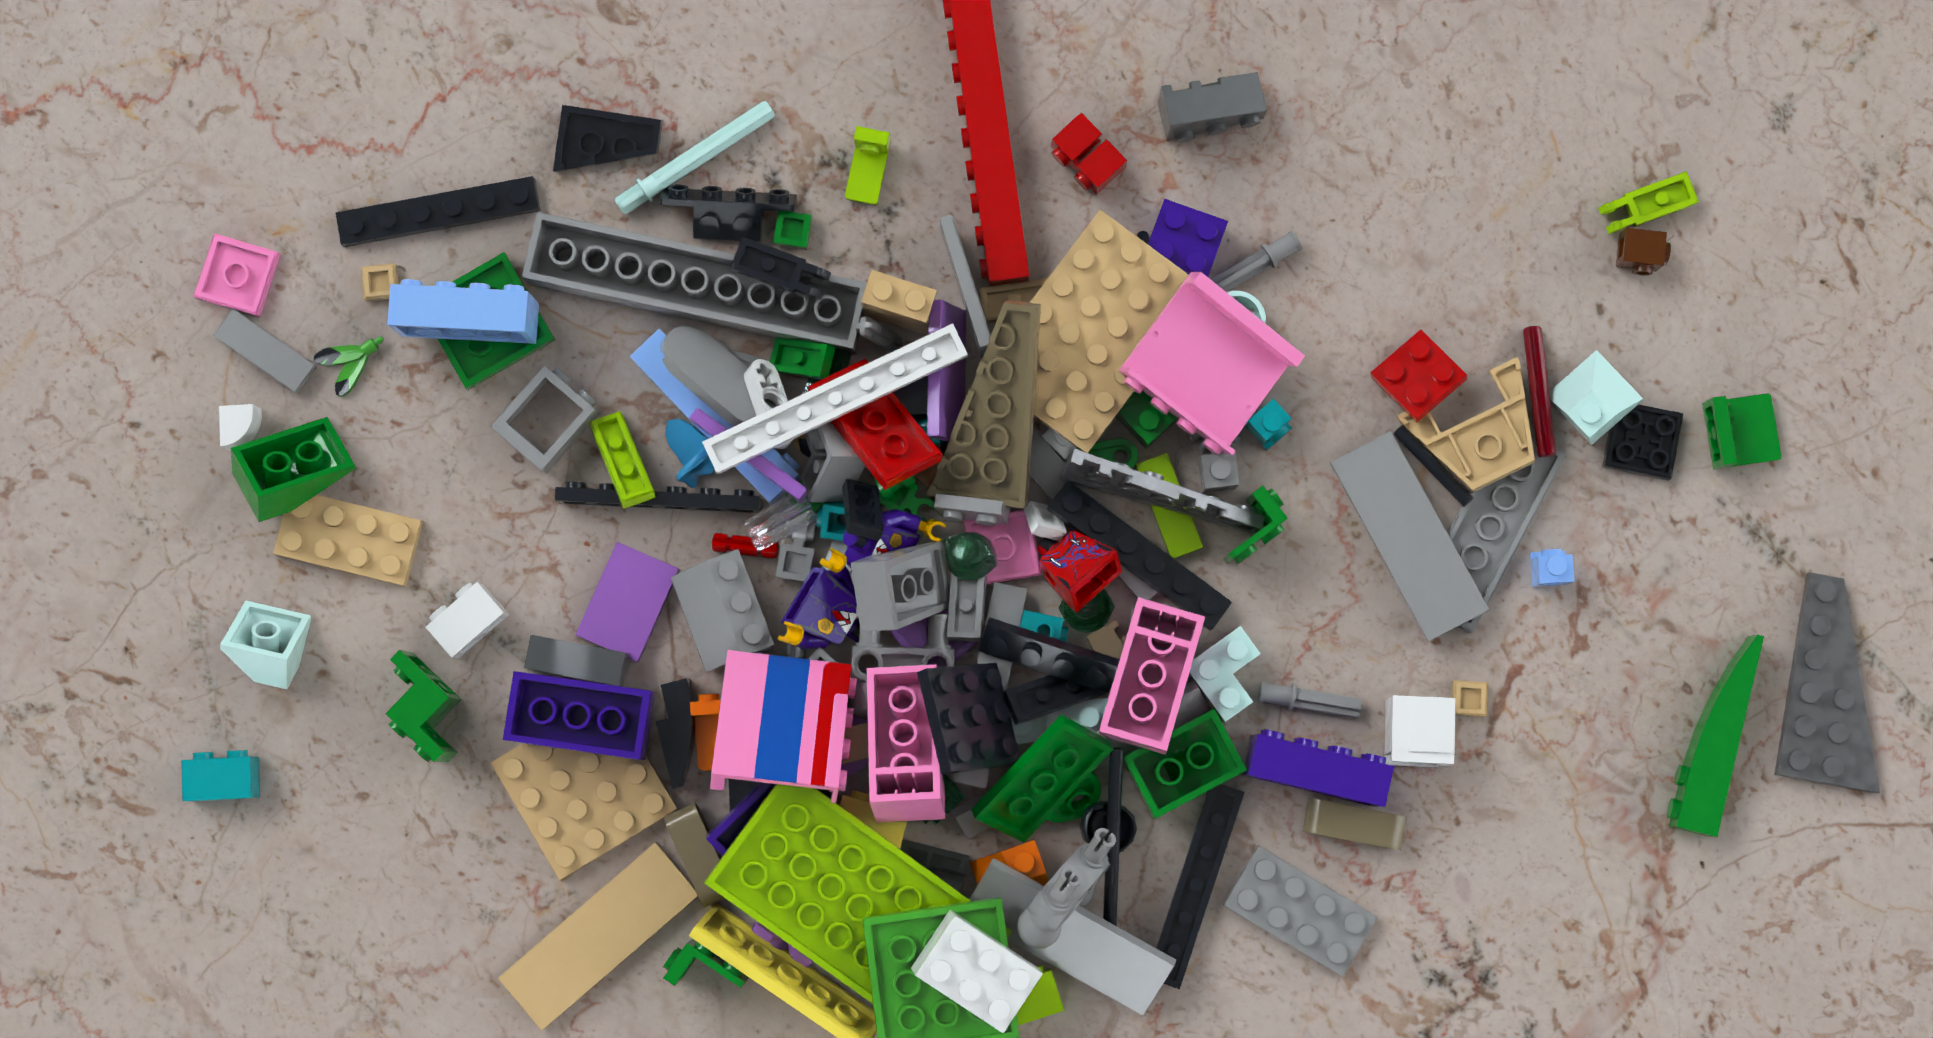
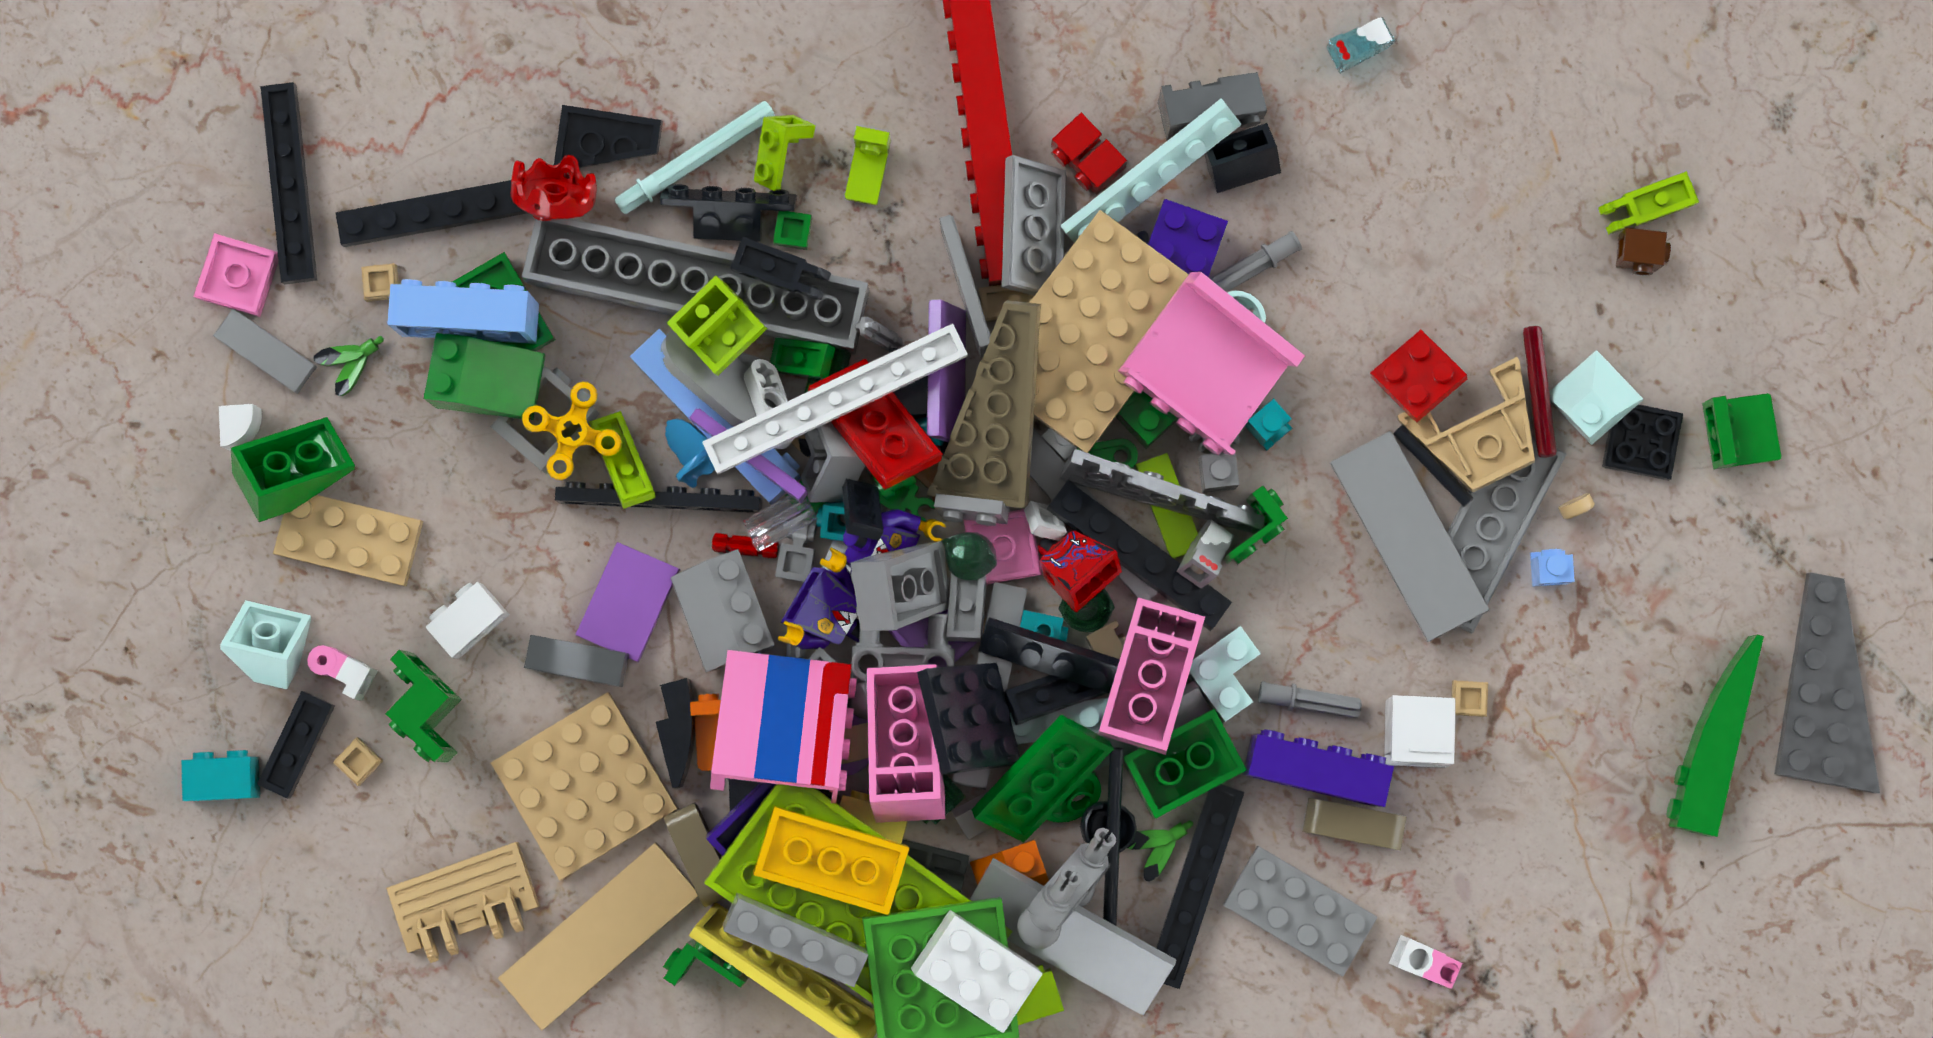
dark purple brick [503,671,656,760] -> none
tan panel [861,269,937,336] -> none
none -> black plate [257,691,335,799]
none -> black plate [260,82,317,285]
none -> leg [307,645,378,701]
none -> tan tile [333,737,383,786]
none -> tan hinge [386,842,540,963]
none -> green slope [423,333,546,420]
none -> red plate [511,155,597,221]
none -> yellow gear [522,381,622,480]
none -> lime brick [666,276,767,376]
none -> light grey brick [722,892,868,987]
none -> yellow plate [753,806,909,915]
none -> lime bracket [754,115,816,191]
none -> light grey tile [1002,155,1066,296]
none -> light aqua plate [1061,98,1242,243]
none -> bright green piece [1127,820,1193,882]
none -> light grey leg [1177,519,1234,589]
none -> black brick [1205,123,1281,193]
none -> clear light blue leg [1326,17,1395,74]
none -> leg [1389,935,1463,989]
none -> tan tile [1558,493,1595,520]

